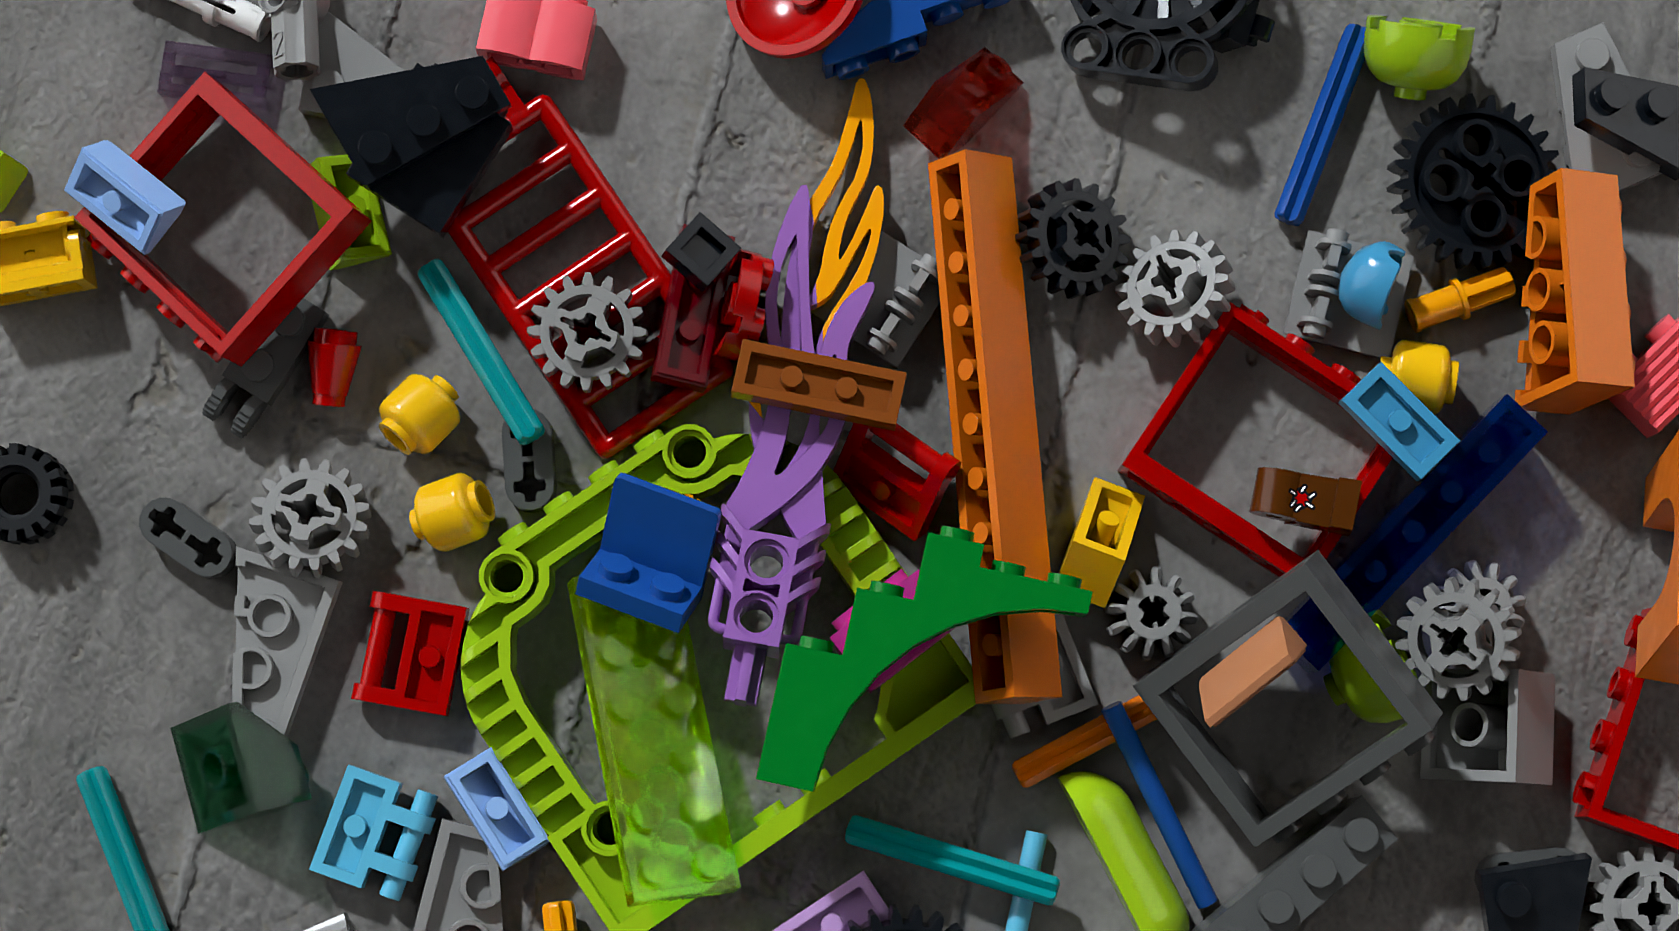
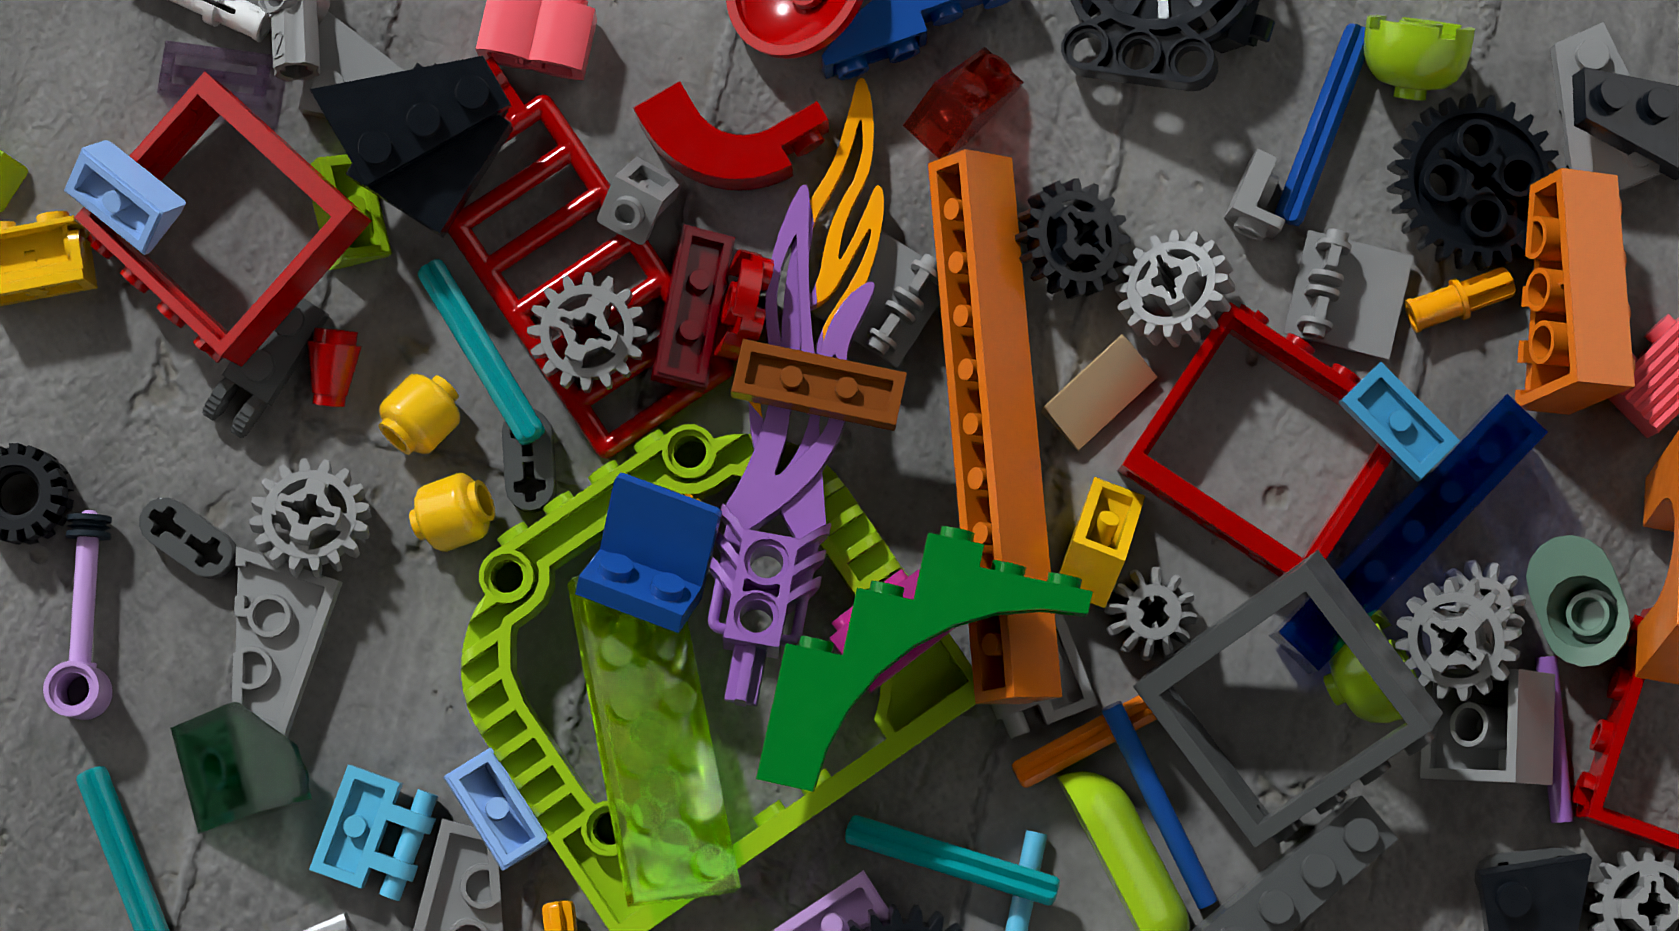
red plate [351,591,470,717] -> none
black tile [661,212,741,292] -> none
red plate [833,423,961,541] -> none
nougat slope [1199,616,1307,728] -> none
reddish brown leg [1249,467,1362,536] -> none
dark azure hair [1338,241,1406,330] -> none
yellow head [1379,340,1459,415] -> none
none -> lavender piece [43,510,112,720]
none -> light grey bracket [597,157,684,245]
none -> red arch [633,81,829,191]
none -> tan slope [1041,334,1157,451]
none -> light grey bracket [1224,149,1285,241]
none -> sand green piece [1526,535,1631,667]
none -> medium lavender bar [1535,656,1574,823]

